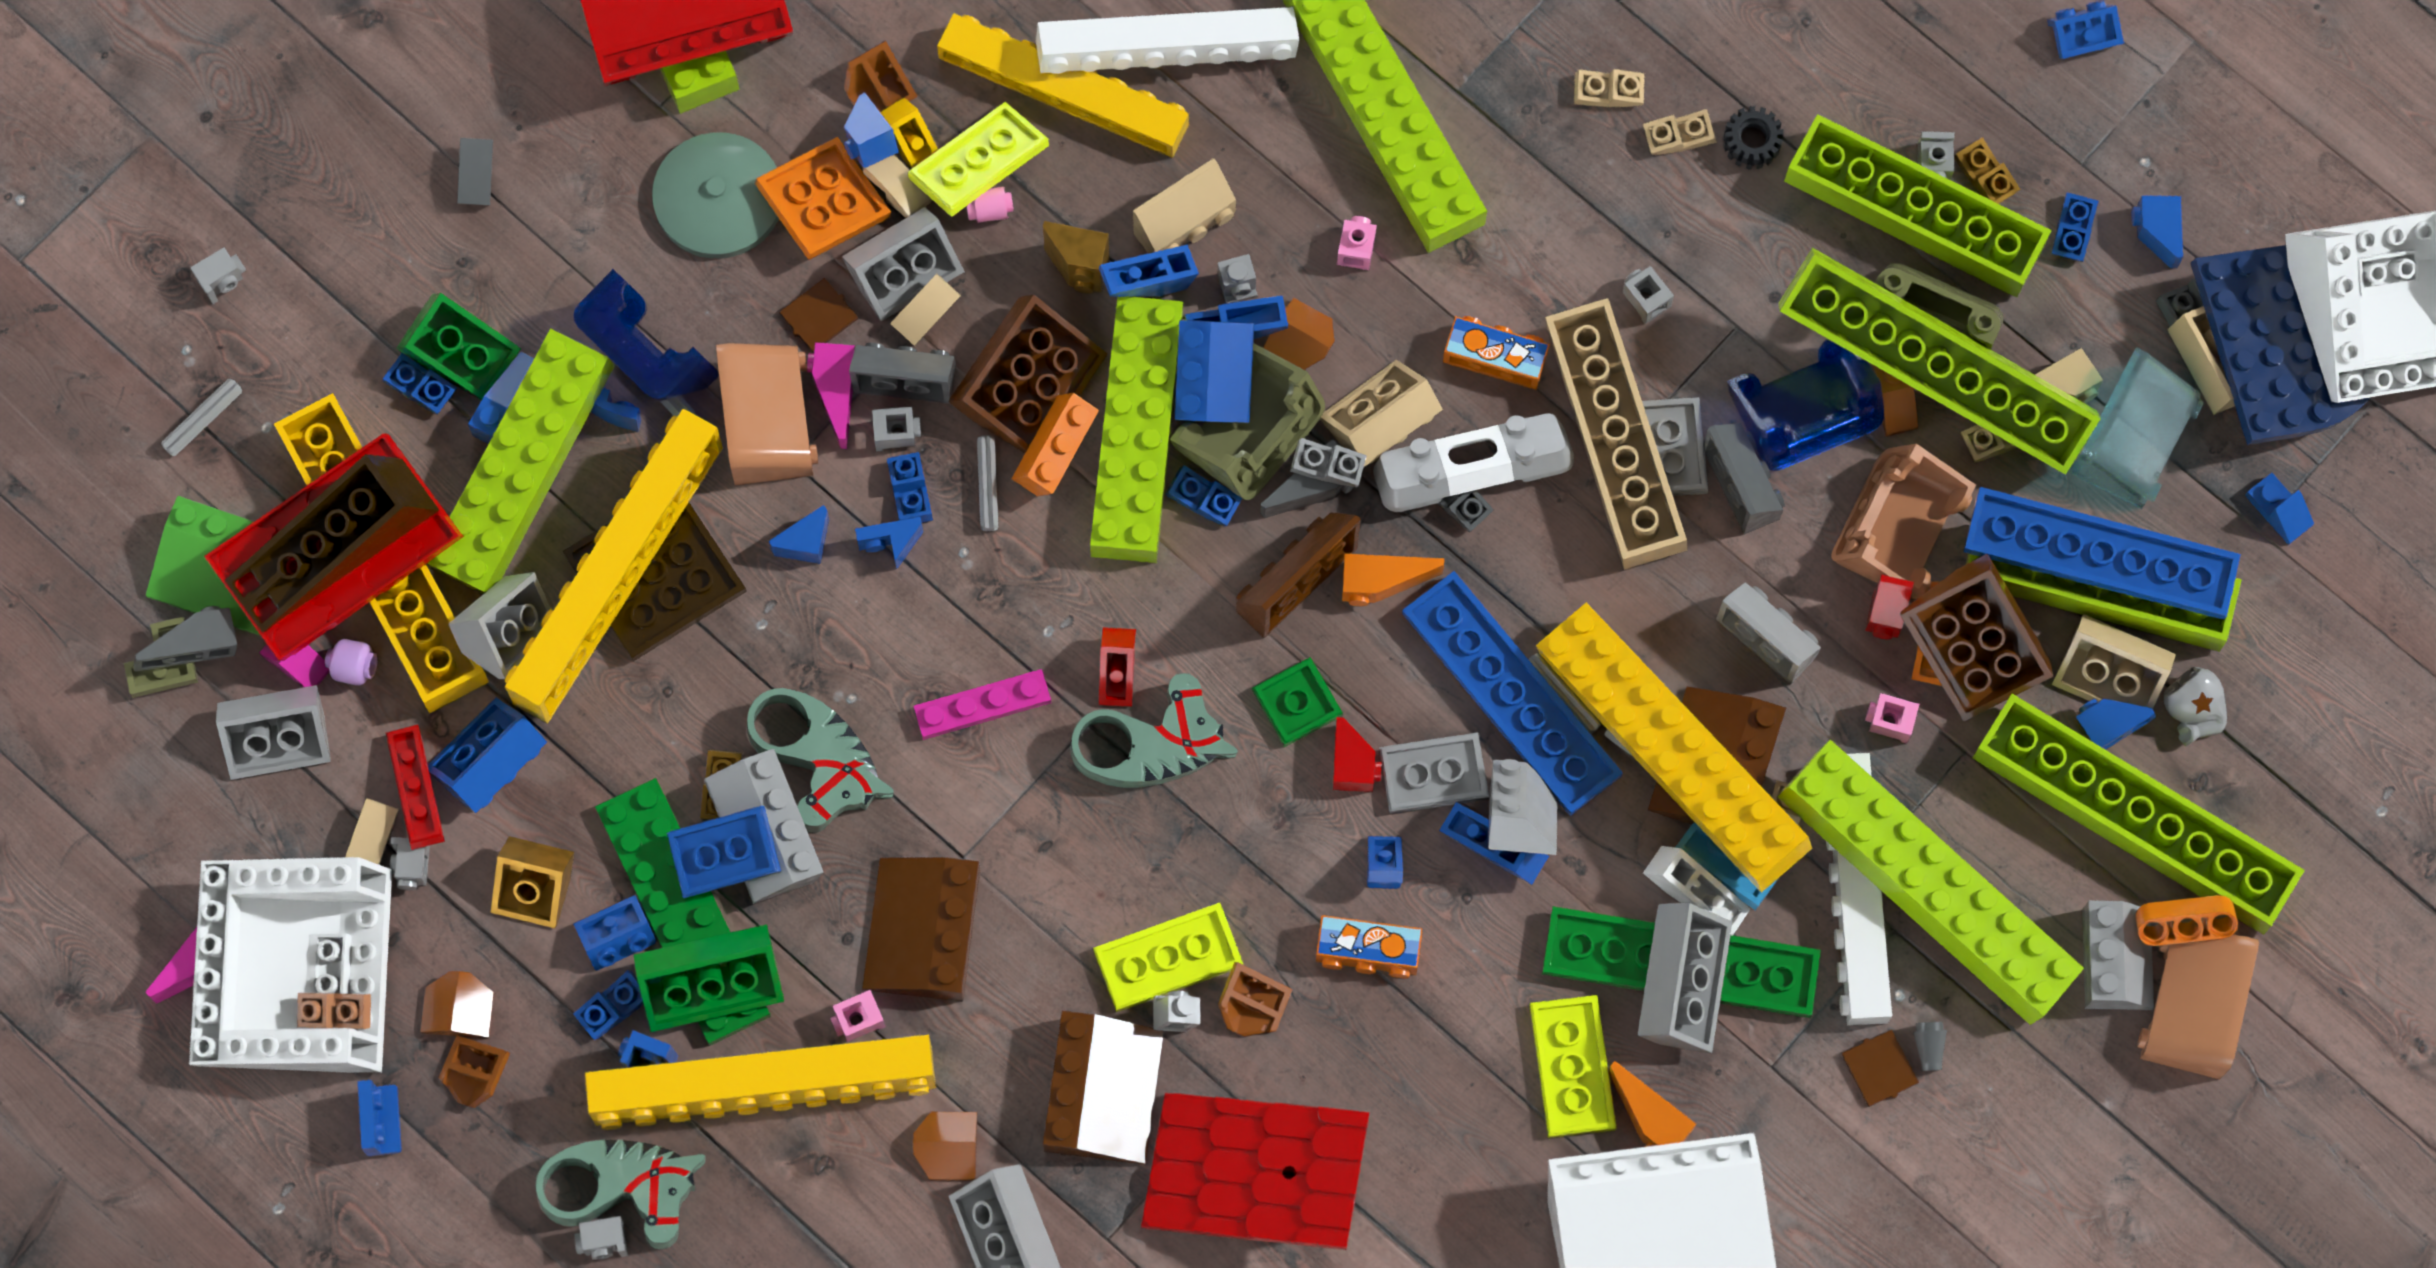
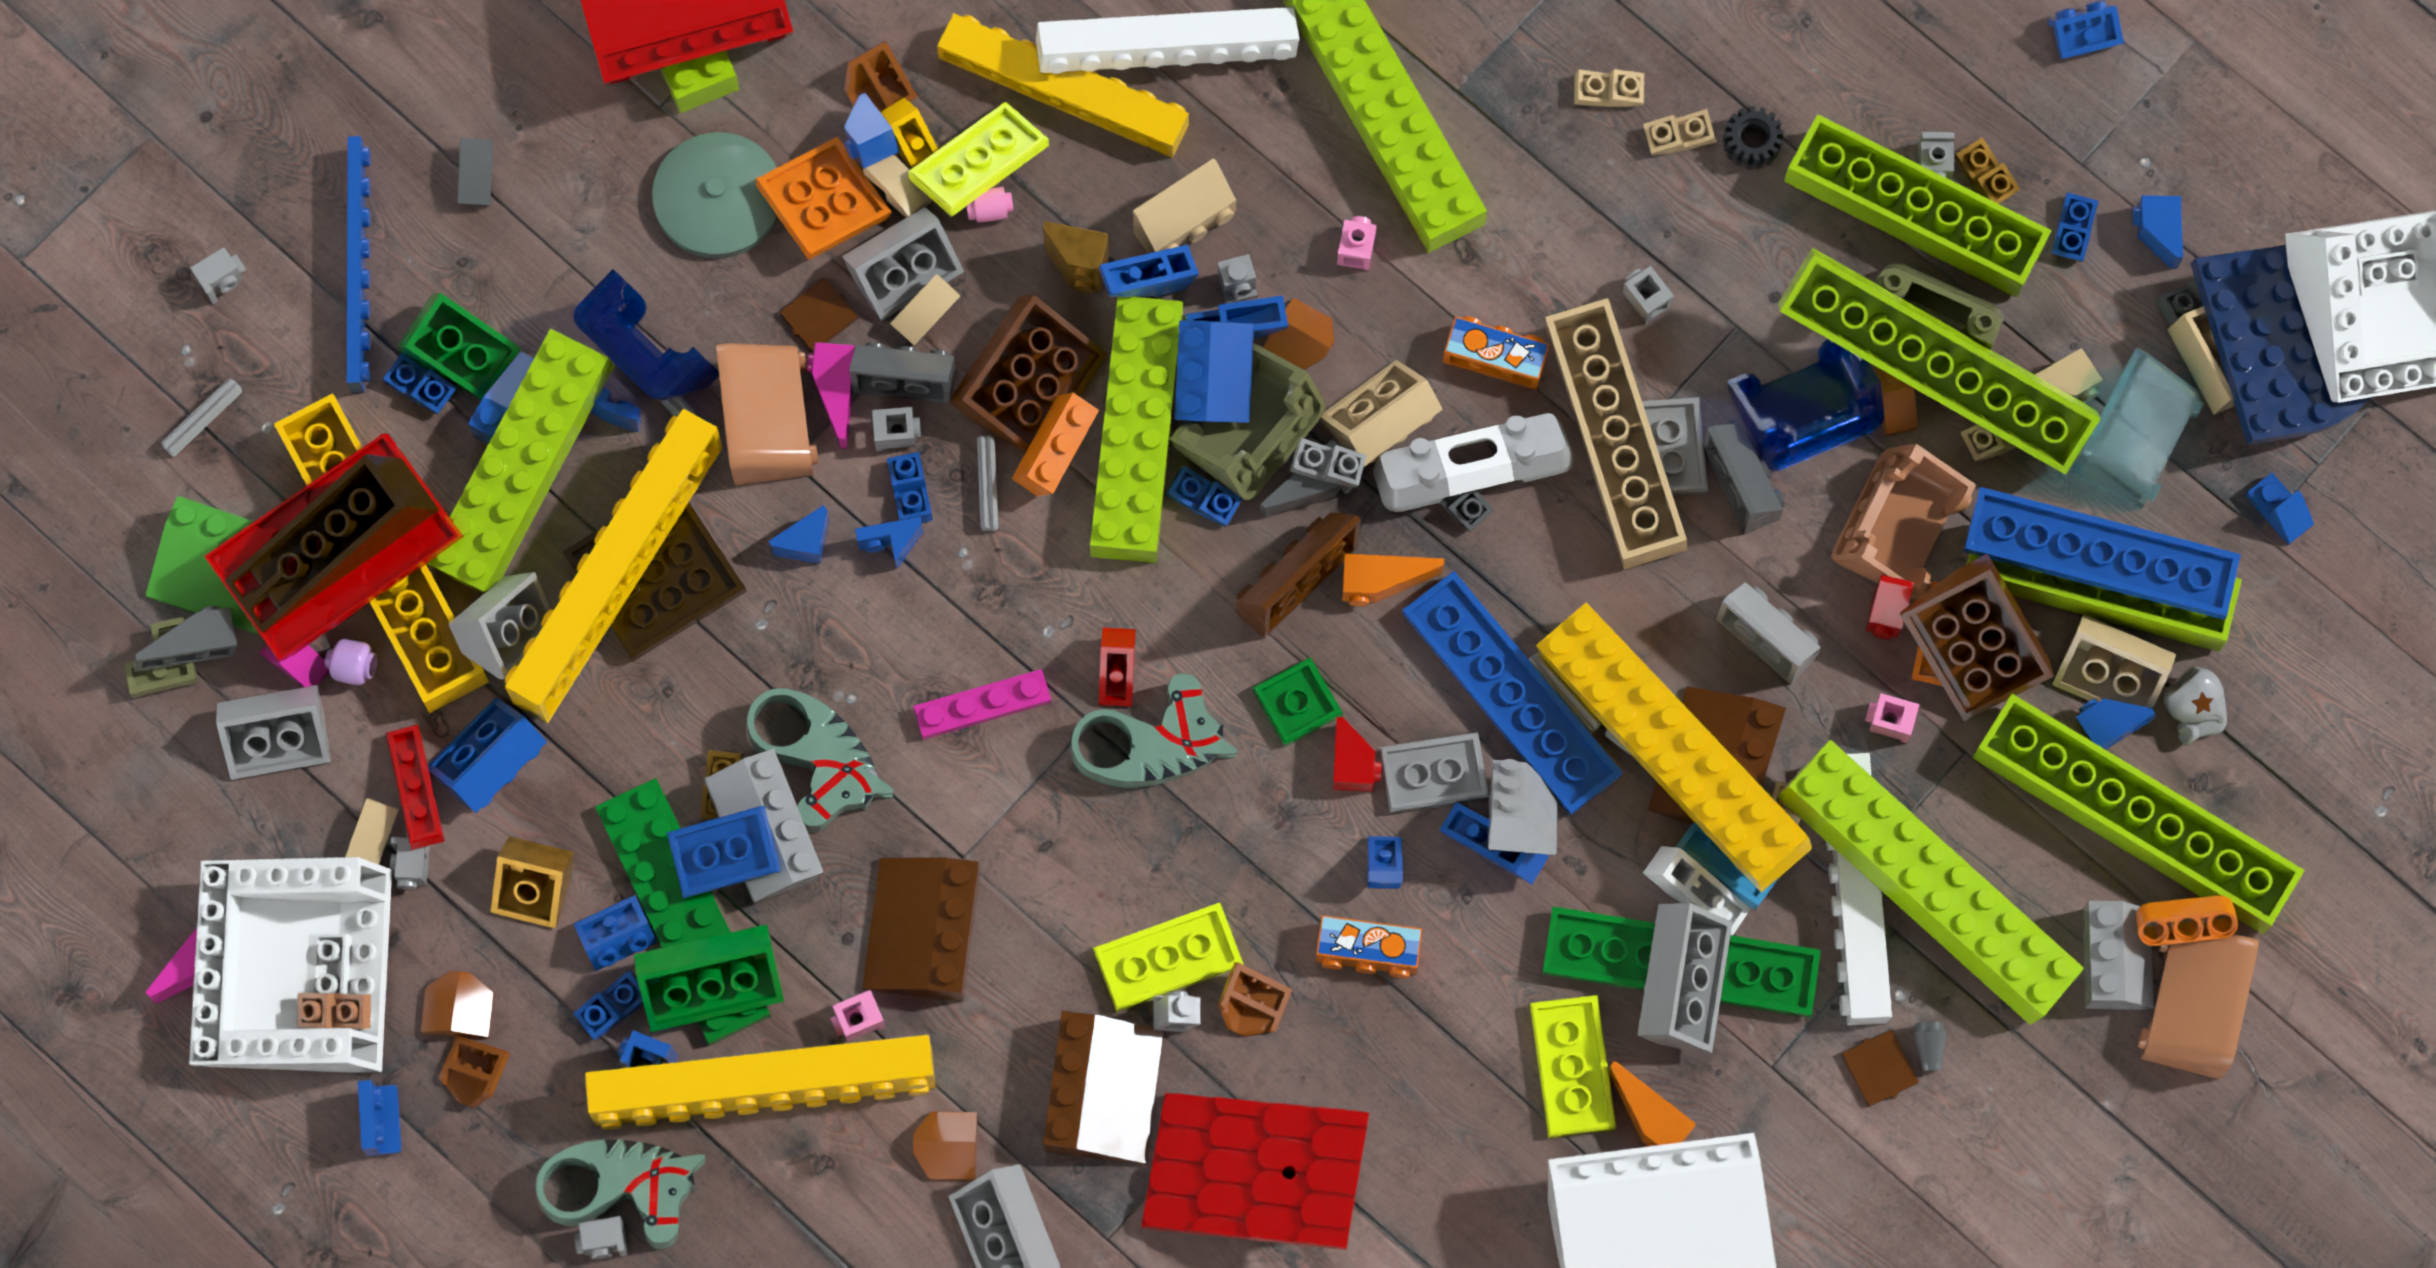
none -> blue plate [347,136,371,393]

